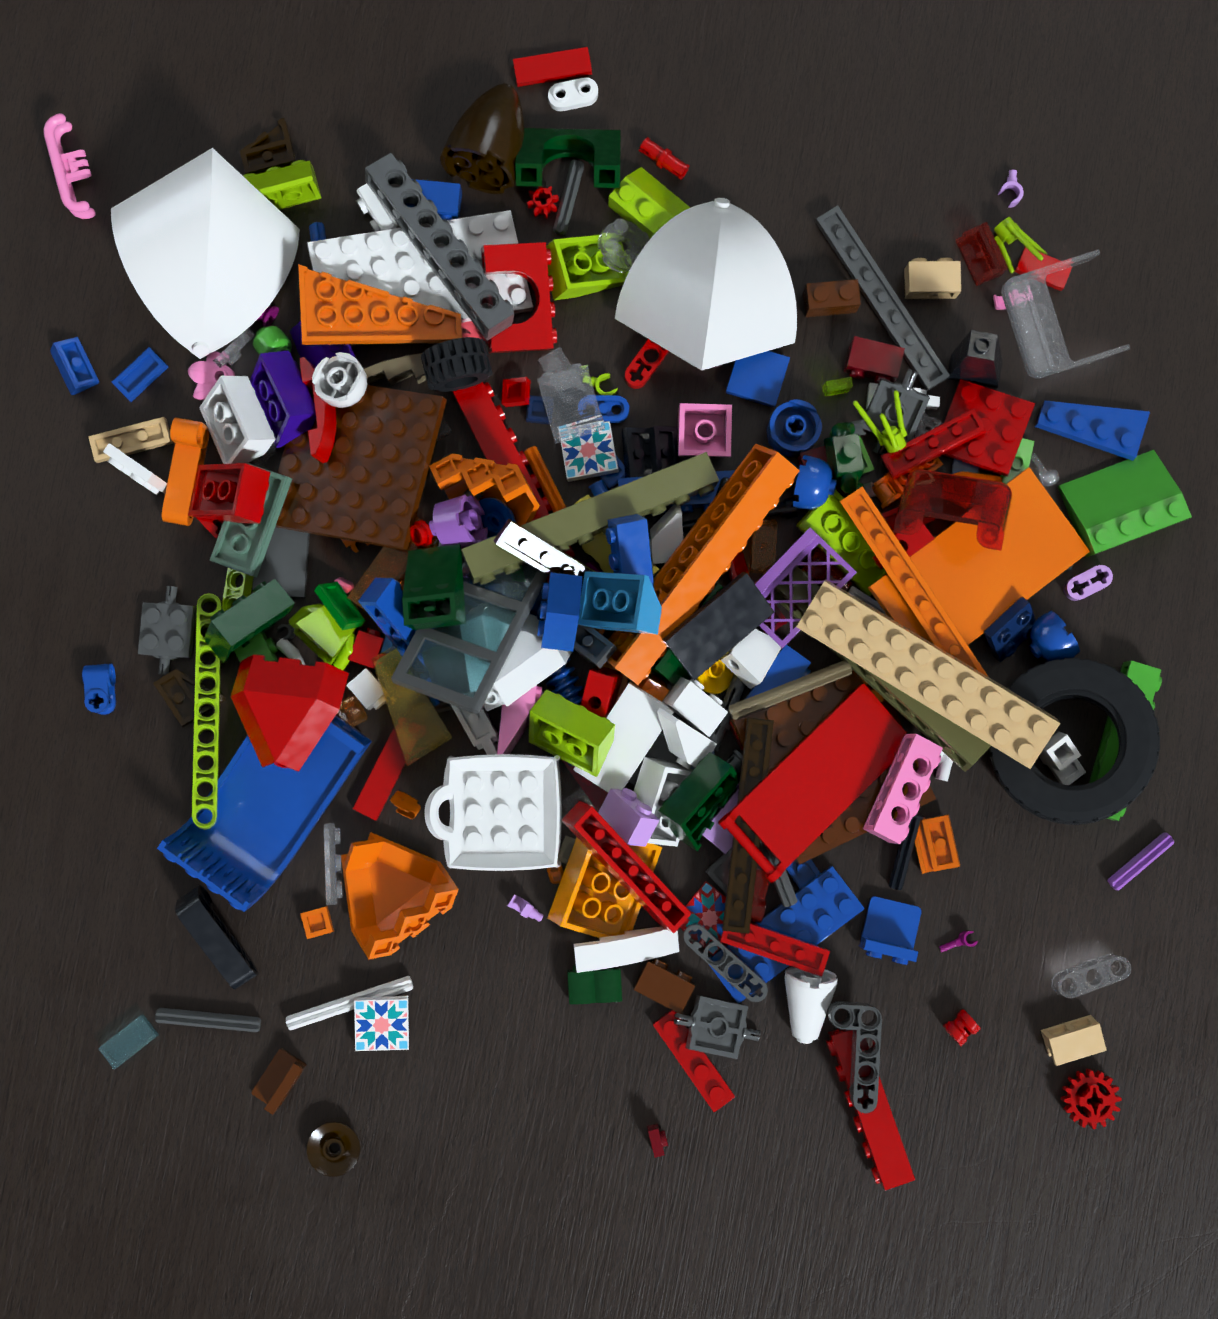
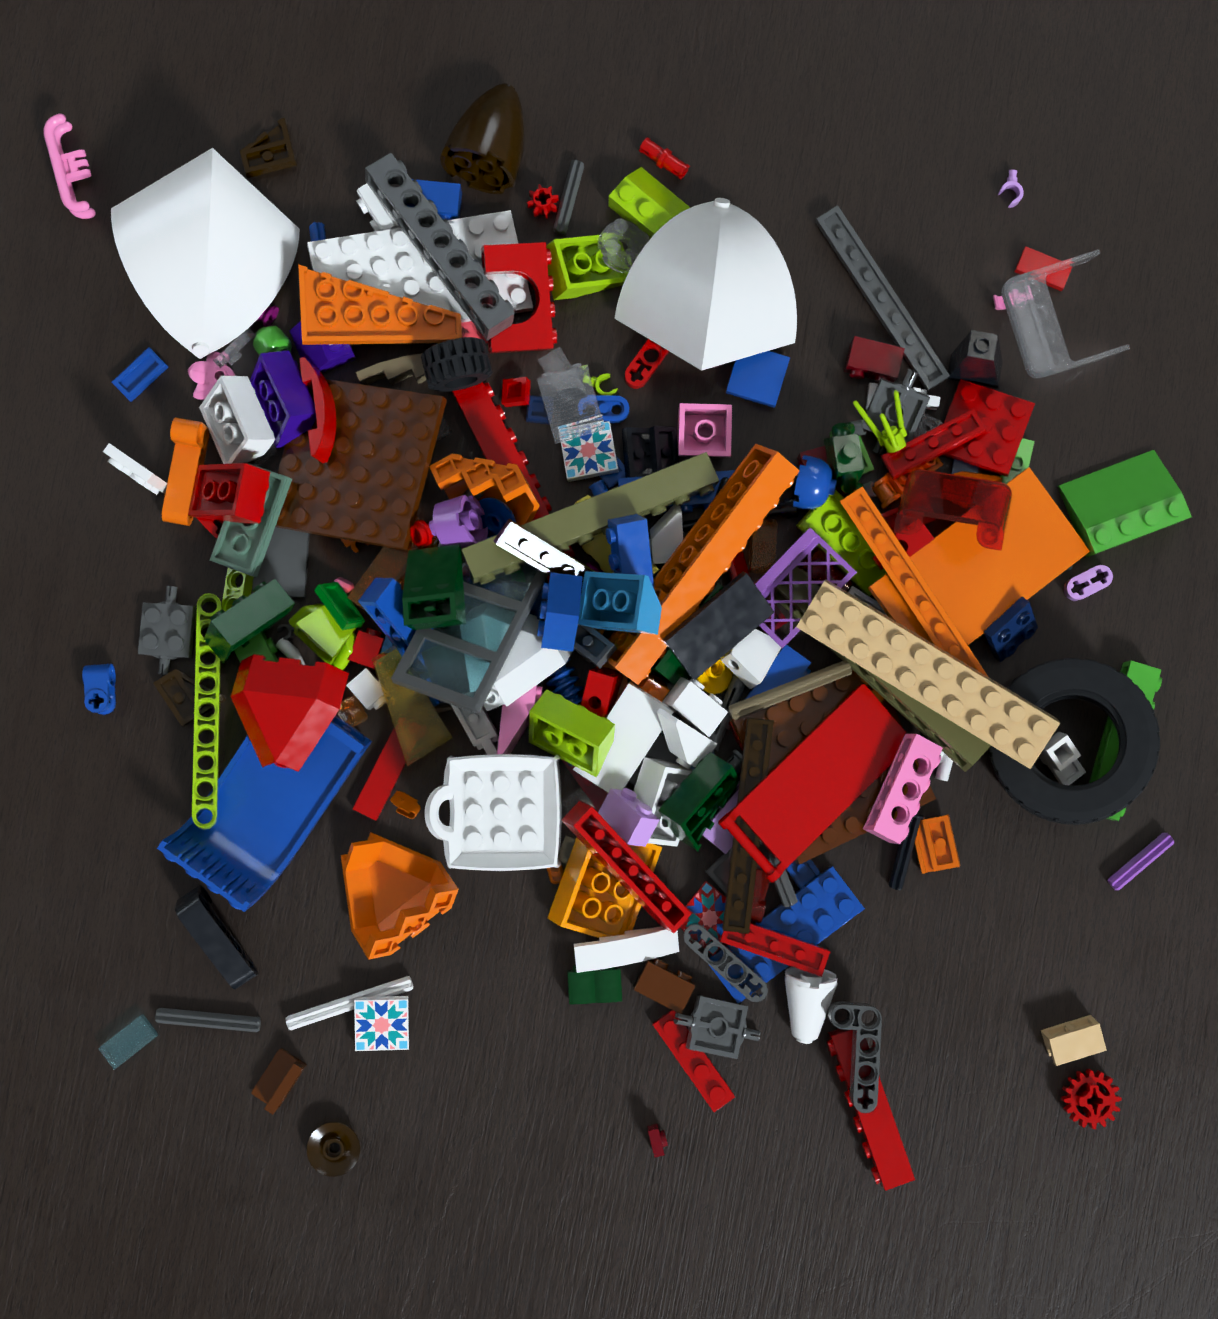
blue slope [50,337,99,395] -> none
tan plate [88,417,173,463] -> none
lime slope [243,160,322,210] -> none
orange plate [300,906,334,939] -> none
white cylinder [312,352,367,408] -> none
clear plate [323,822,342,905] -> none
lavender piece [507,894,543,922] -> none
red tile [513,47,592,87] -> none
dark green arch [515,128,621,188] -> none
orange axle [524,446,566,513] -> none
white plate [548,78,598,112] -> none
blue brick [767,399,822,457] -> none
reddish brown brick [803,279,861,317] -> none
clear neon green tile [822,377,853,397] -> none
blue bracket [859,896,922,965] -> none
tan brick [904,258,961,299] -> none
magenta hand [939,931,978,953] -> none
red wheel [943,1009,981,1046] -> none
clear red hinge [956,222,1008,286] -> none
lime plant [993,217,1047,273] -> none
blue cylinder [1029,610,1080,662] -> none
clear hand [1031,453,1059,486] -> none
blue wing [1035,401,1150,461] -> none
clear beam [1051,954,1131,999] -> none

